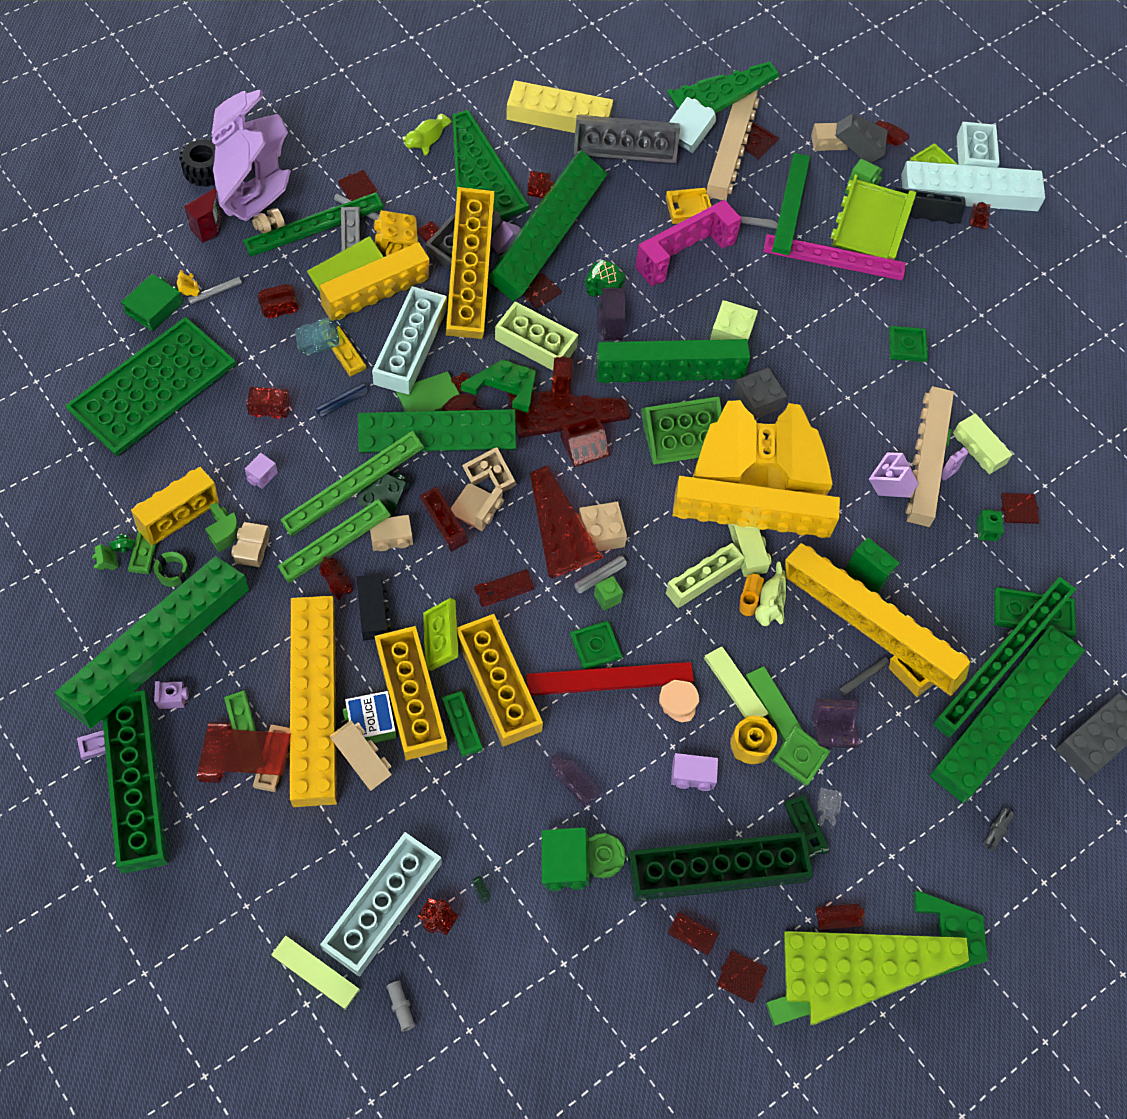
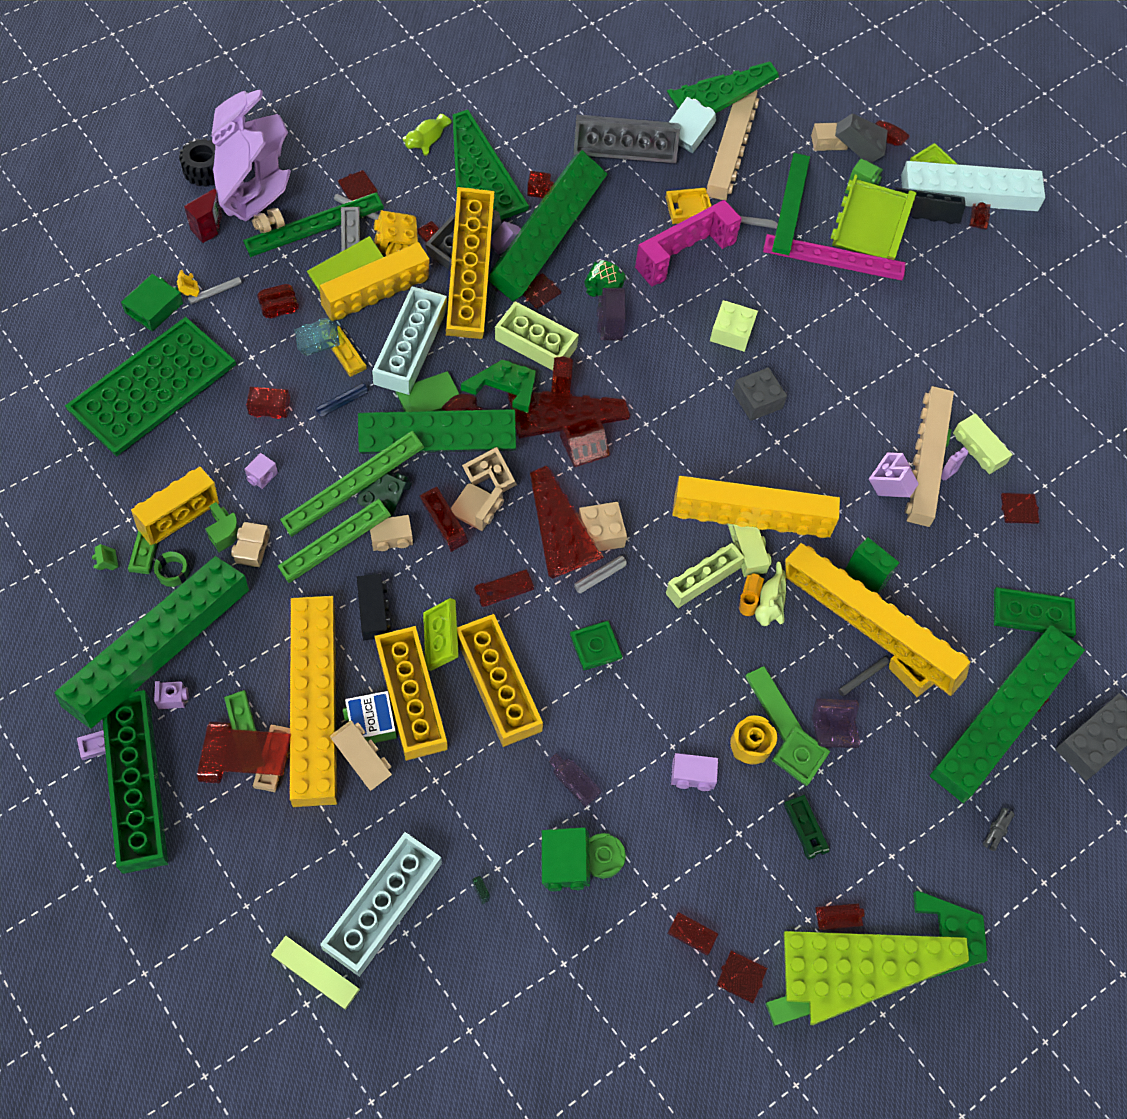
green hat [109,534,135,553] -> none
clear red hinge [319,556,353,600] -> none
light grey pin [386,981,416,1032] -> none
clear red brick [417,899,459,935] -> none
green plate [442,691,483,758] -> none
clear red plate [451,372,469,392] -> none
light yellow brick [507,80,613,133] -> none
red tile [526,662,694,696] -> none
bright green brick [594,576,623,611] -> none
green brick [595,339,750,383] -> none
dark green brick [628,832,813,902] -> none
bright green slope [641,397,722,465] -> none
light nougat hat [659,680,699,722] -> none
yellow piece [693,400,833,496] -> none
yellowish green tile [704,646,768,718] -> none
clear red tile [743,121,779,160] -> none
clear plate [817,788,842,829] -> none
green tile [889,326,928,362] -> none
green brick [933,577,1076,738] -> none
light aqua brick [957,122,999,168] -> none
green brick [976,509,1004,541] -> none

